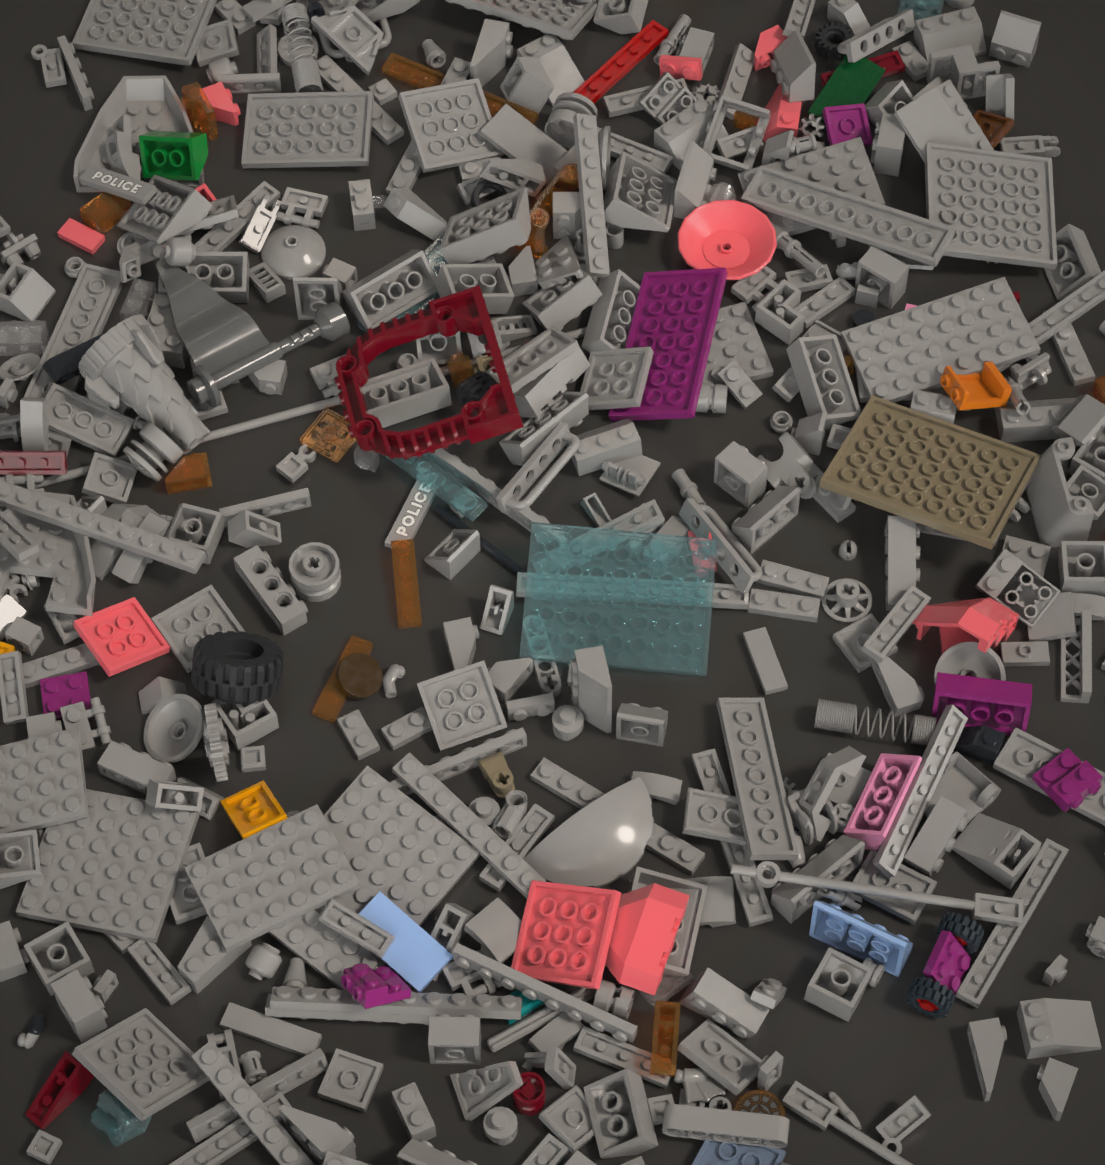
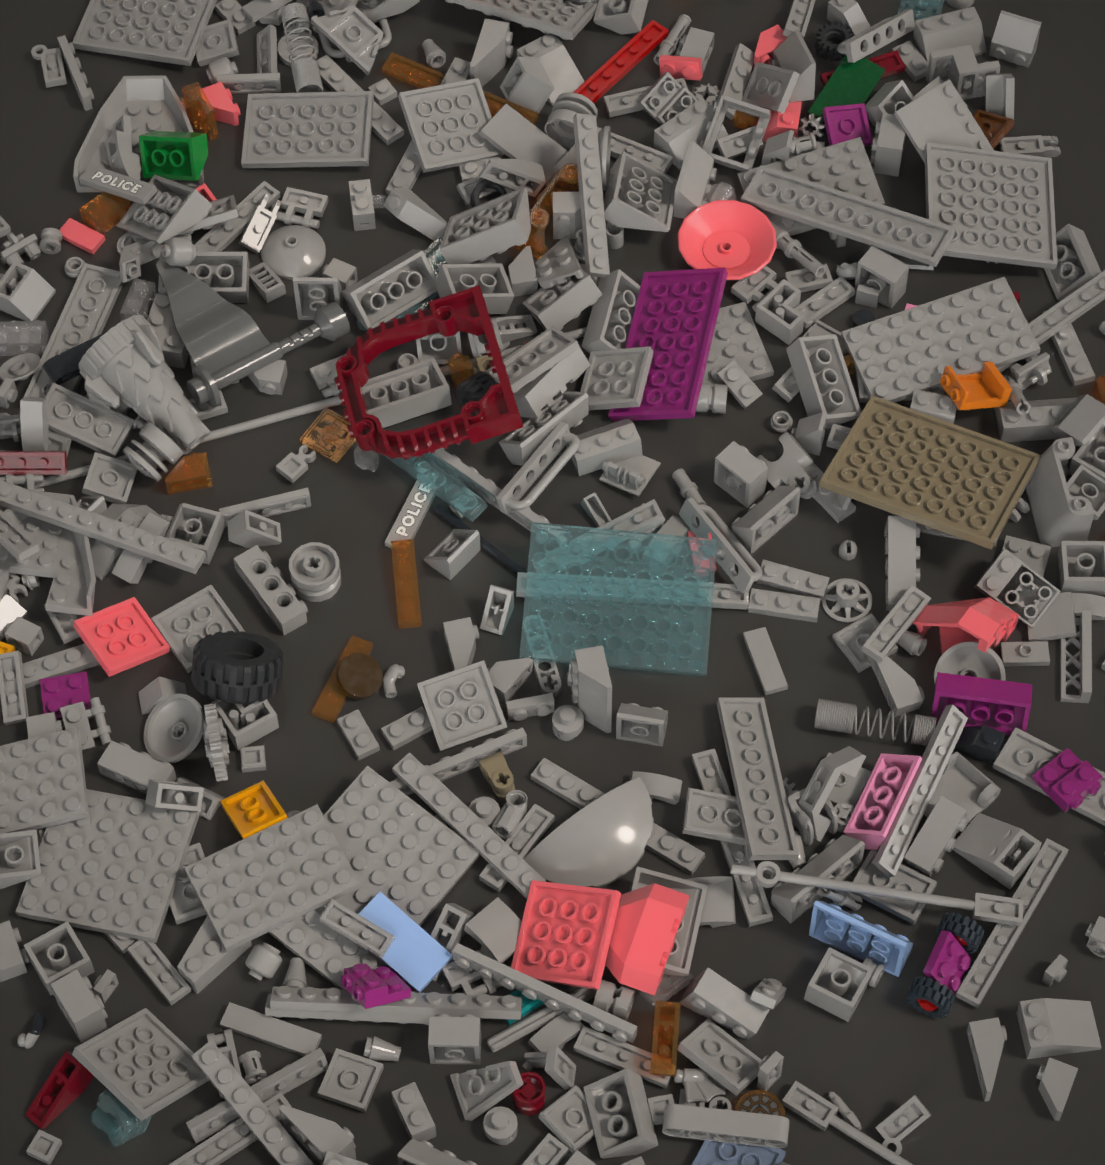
none -> light grey wheel [39,228,63,254]
none -> light grey cone [363,1036,401,1062]
none -> light grey plate [741,62,800,114]
none -> light grey cone [897,631,927,656]

